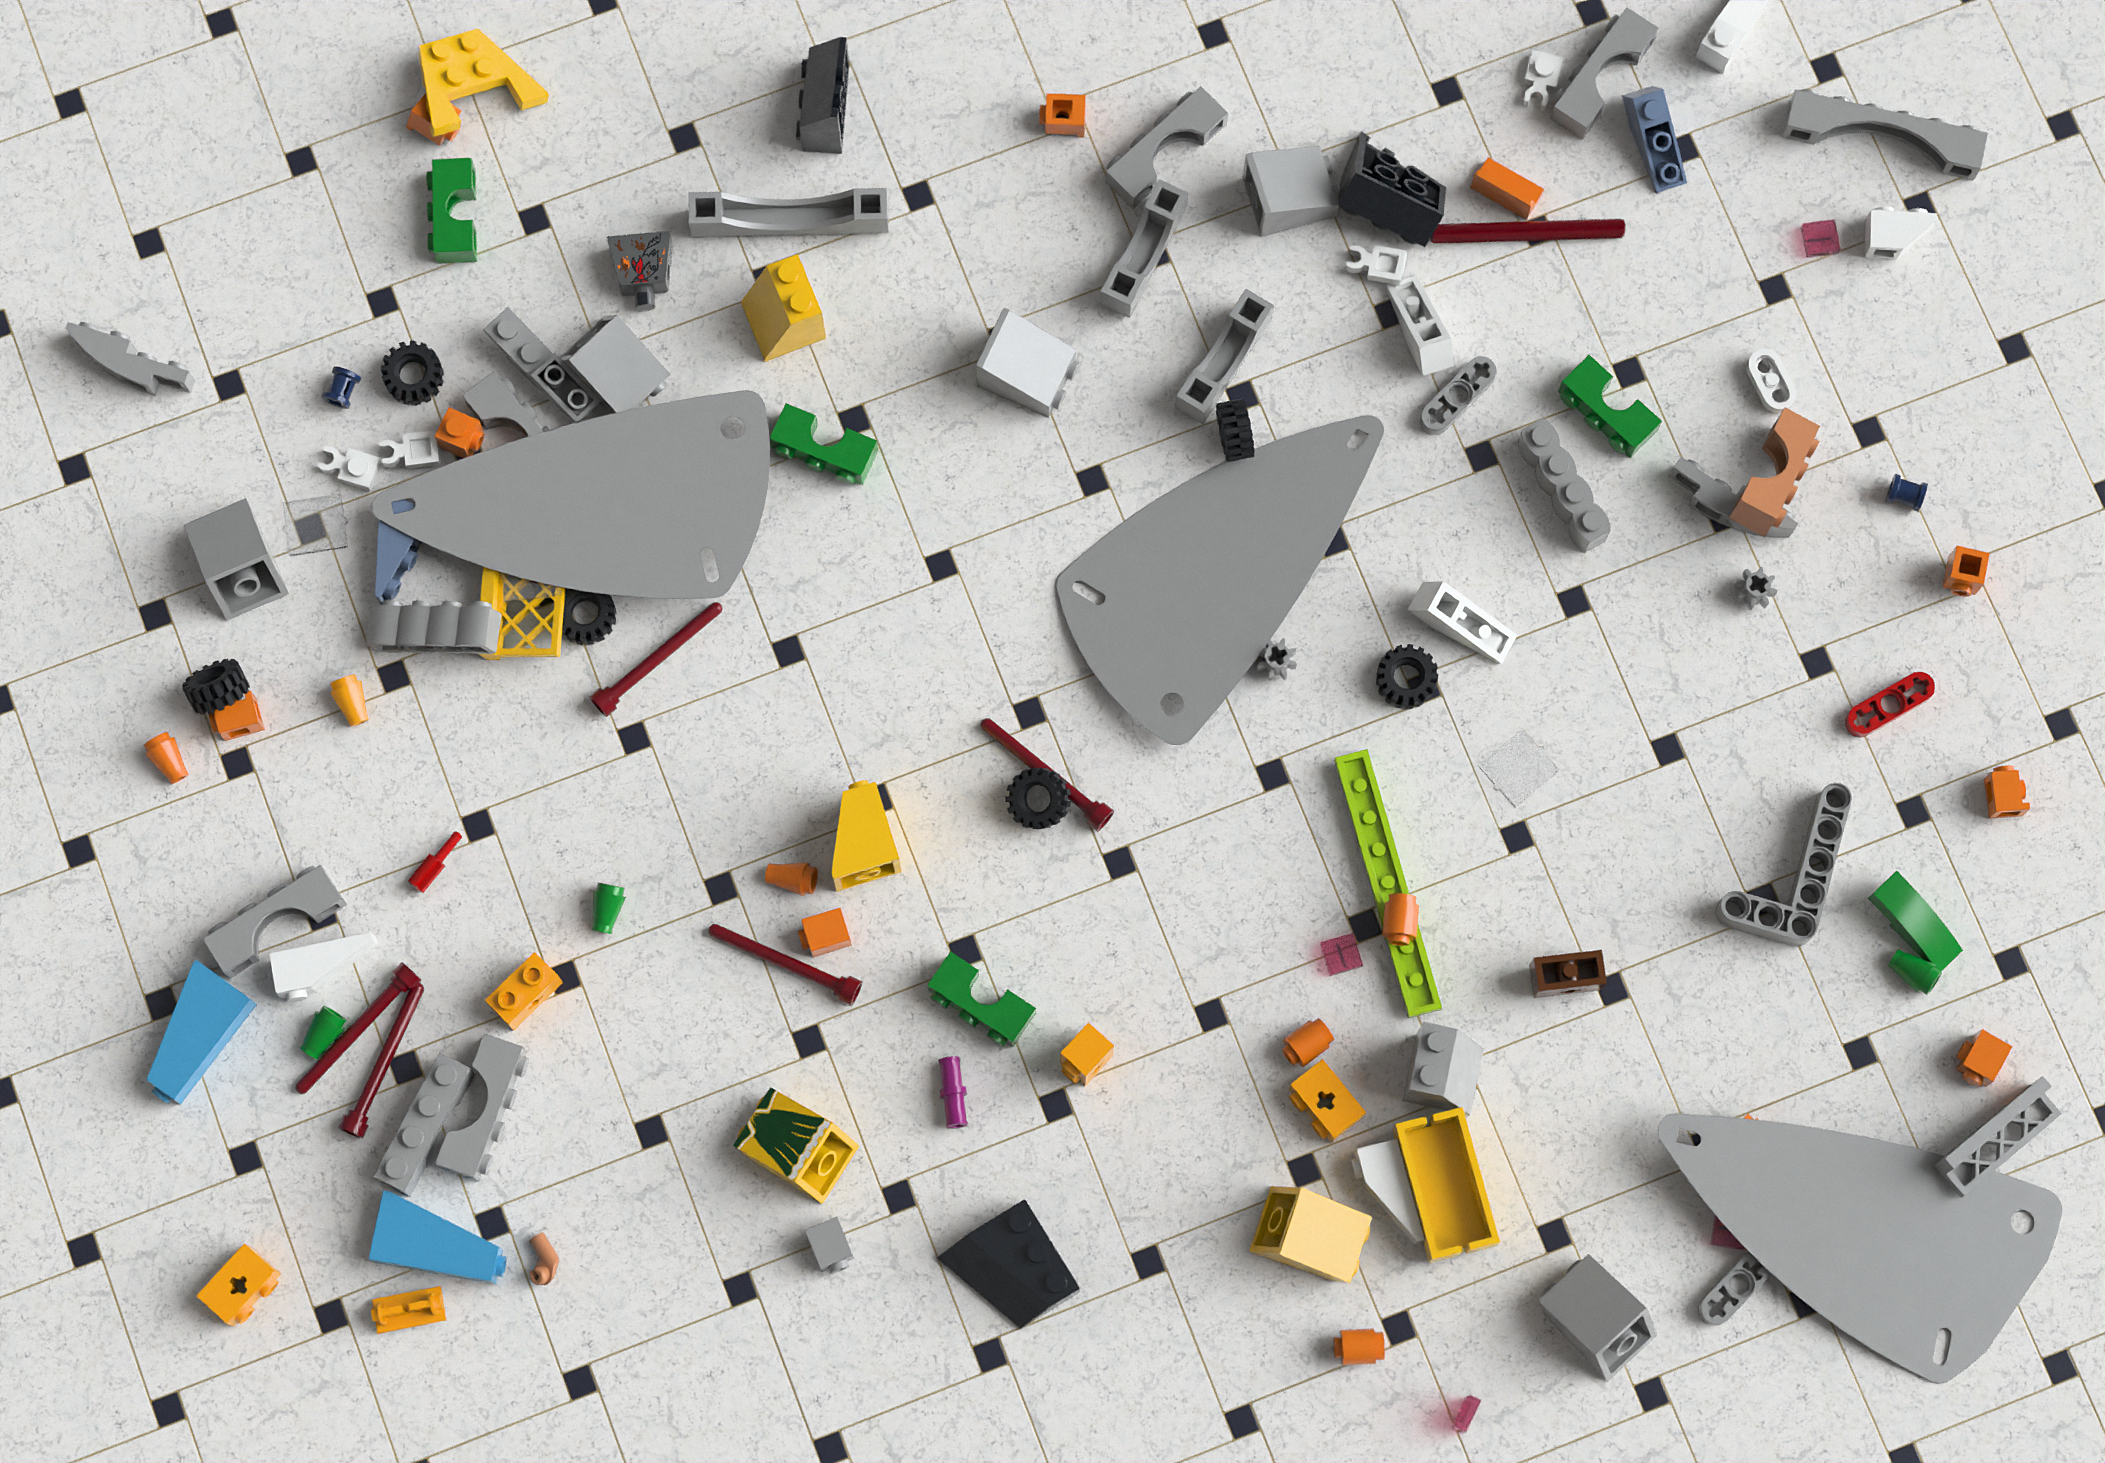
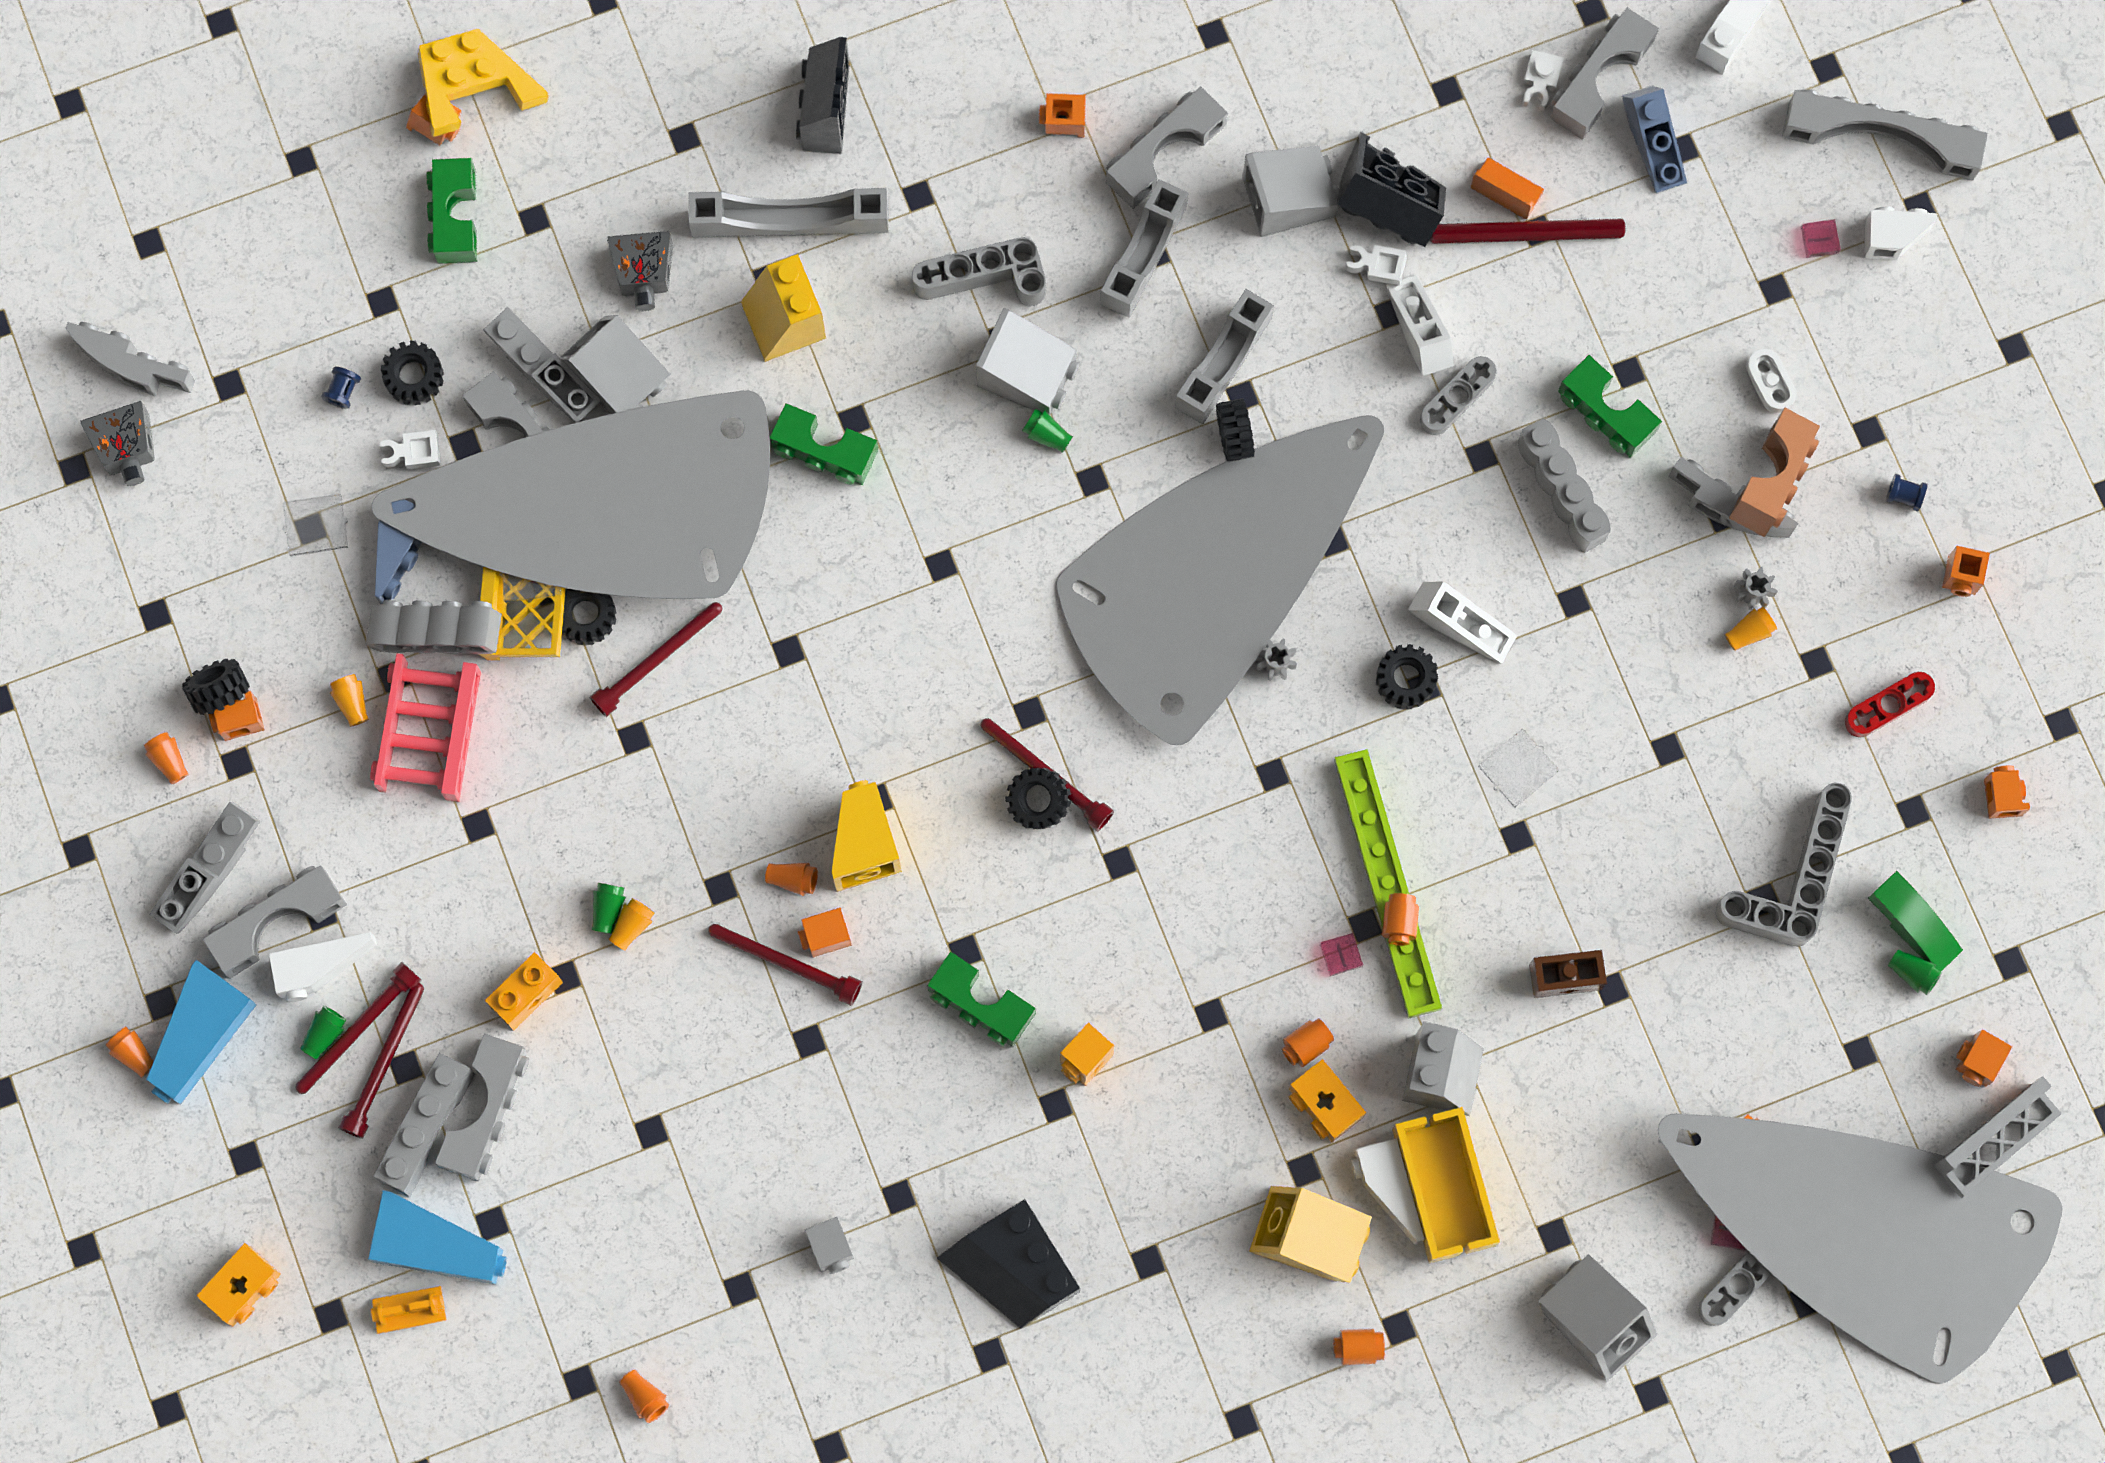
light grey slope [184,498,289,620] -> none
white plate [317,446,381,491] -> none
red axle [407,831,462,893] -> none
orange brick [434,408,484,458] -> none
nougat arm [529,1232,559,1285] -> none
slope [733,1087,859,1204] -> none
magenta pin [938,1056,968,1129] -> none
clear pink tile [1451,1395,1481,1434] -> none
none -> dark grey torso [80,401,155,486]
none -> orange cone [105,1027,154,1078]
none -> light grey slope [149,802,260,934]
none -> coral fence [370,653,481,802]
none -> light orange cone [608,898,655,951]
none -> orange cone [619,1370,669,1423]
none -> light grey beam [912,237,1046,306]
none -> green cone [1022,409,1073,453]
none -> light orange cone [1724,607,1777,651]

